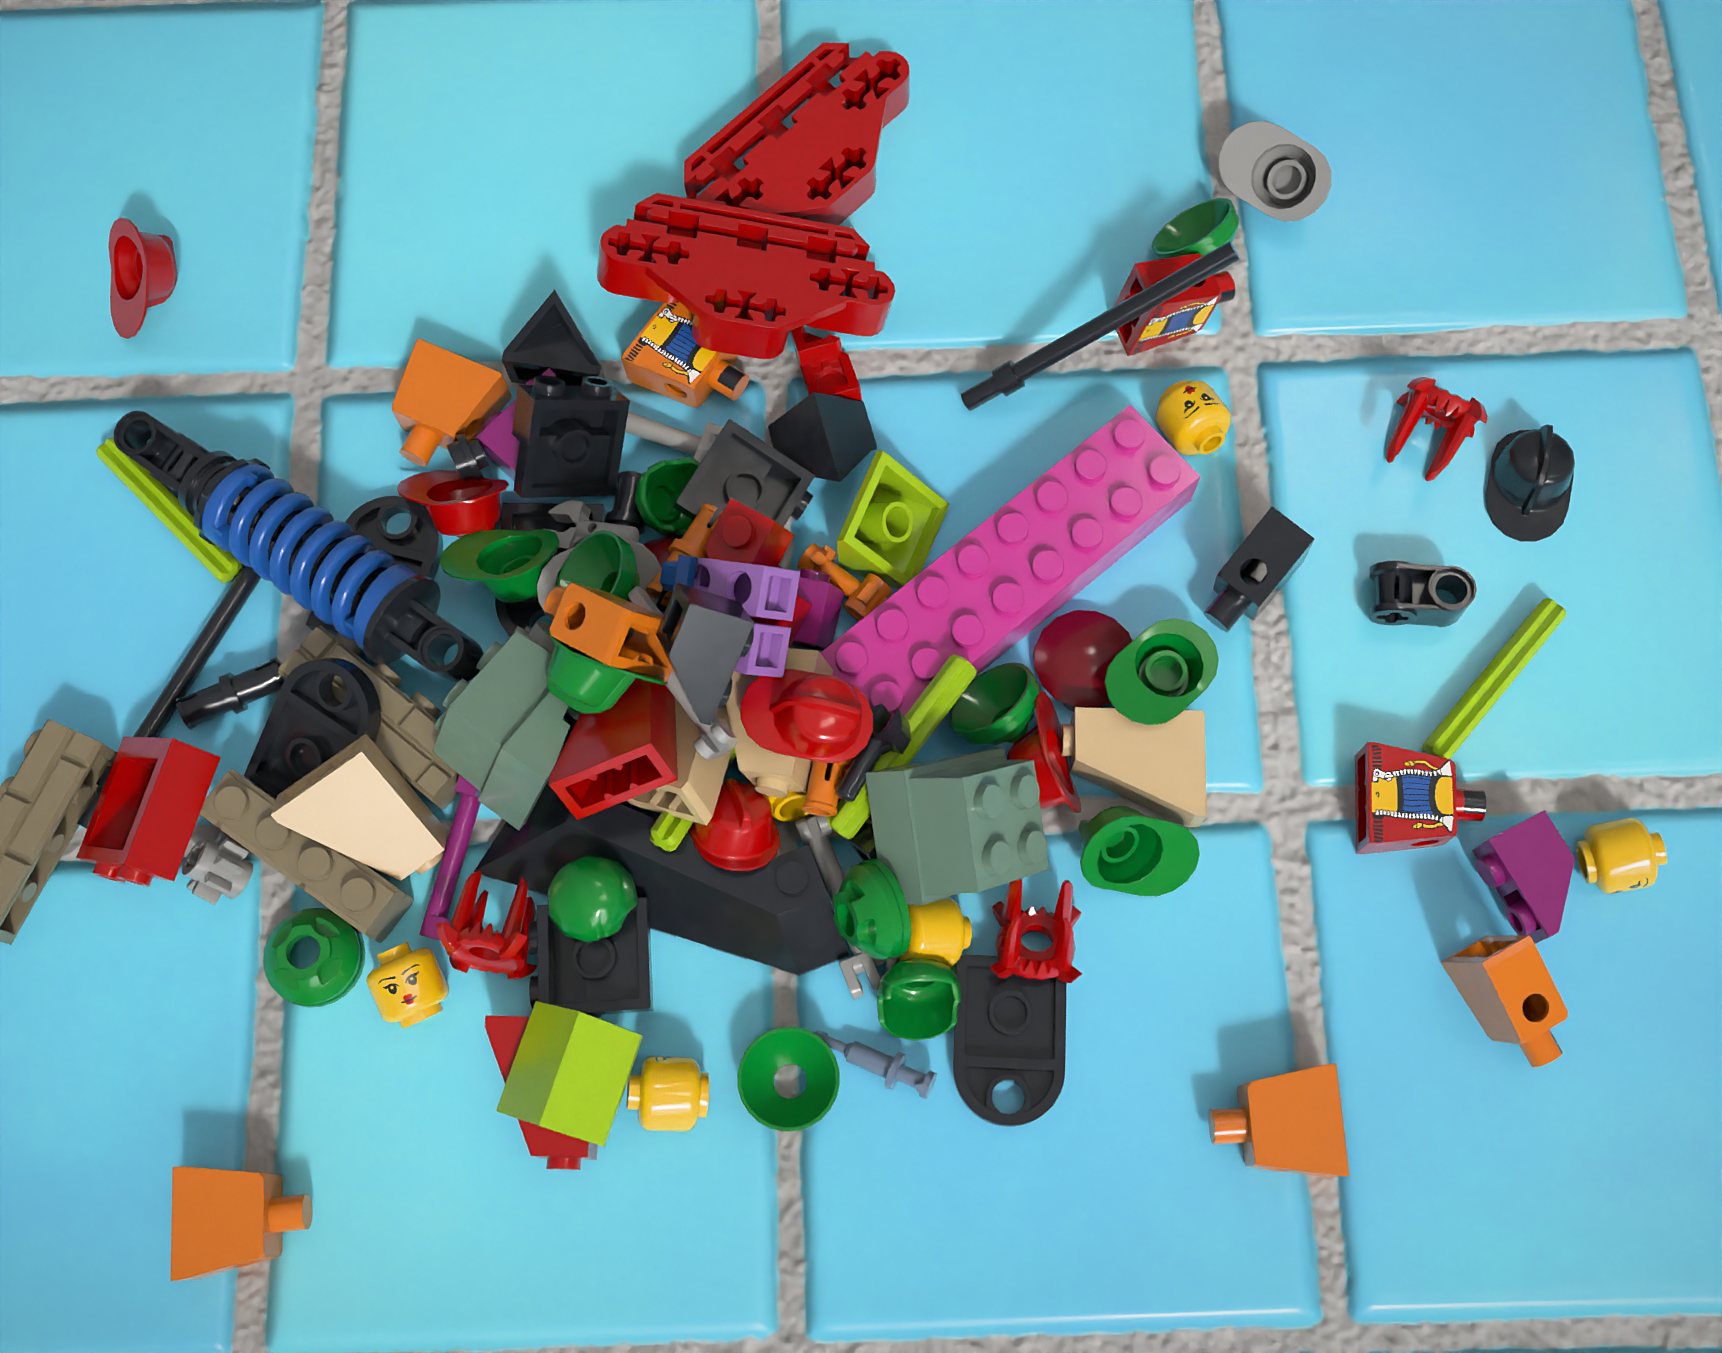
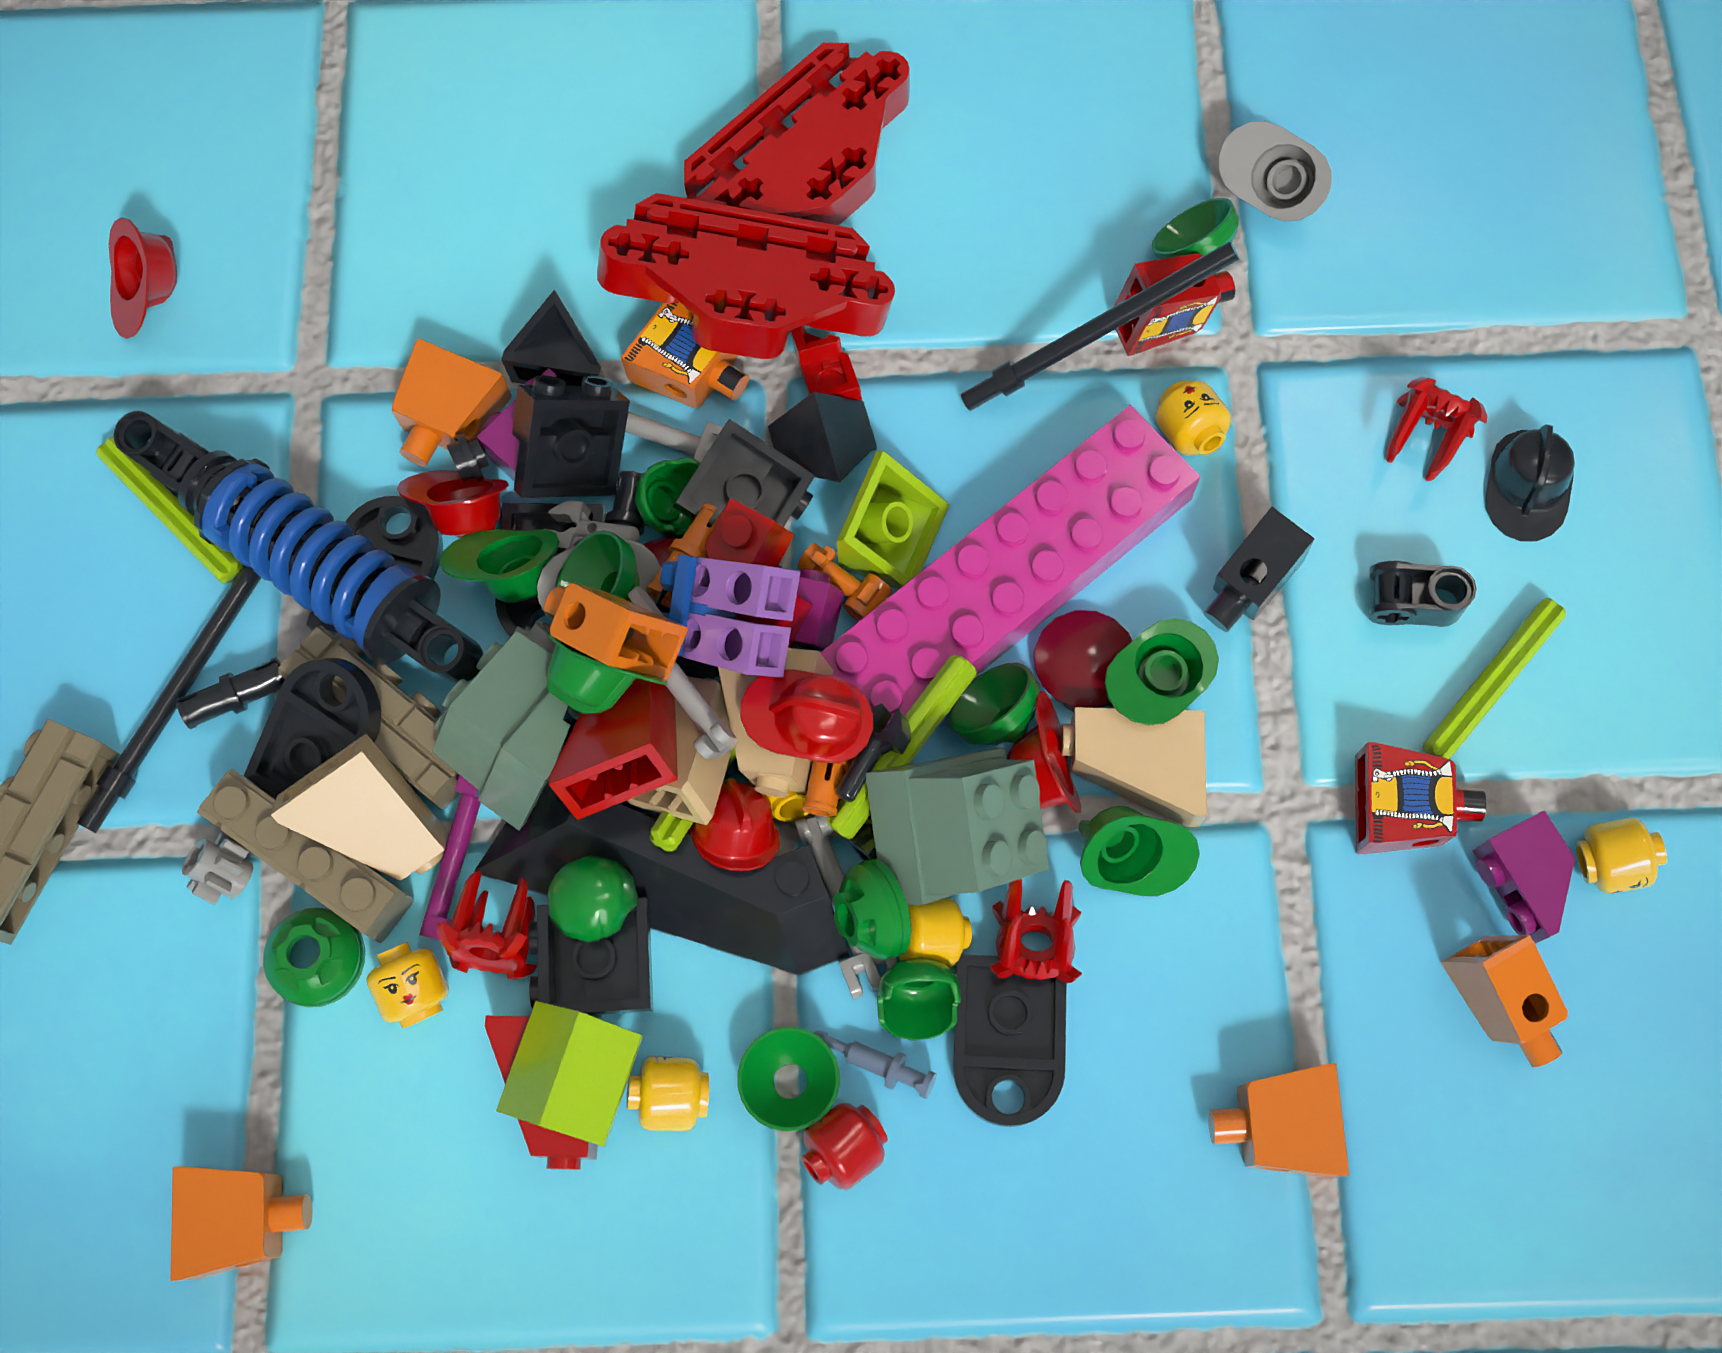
red window [76,737,221,887] -> none
black slope [656,583,754,726] -> none
none -> red head [801,1103,888,1189]

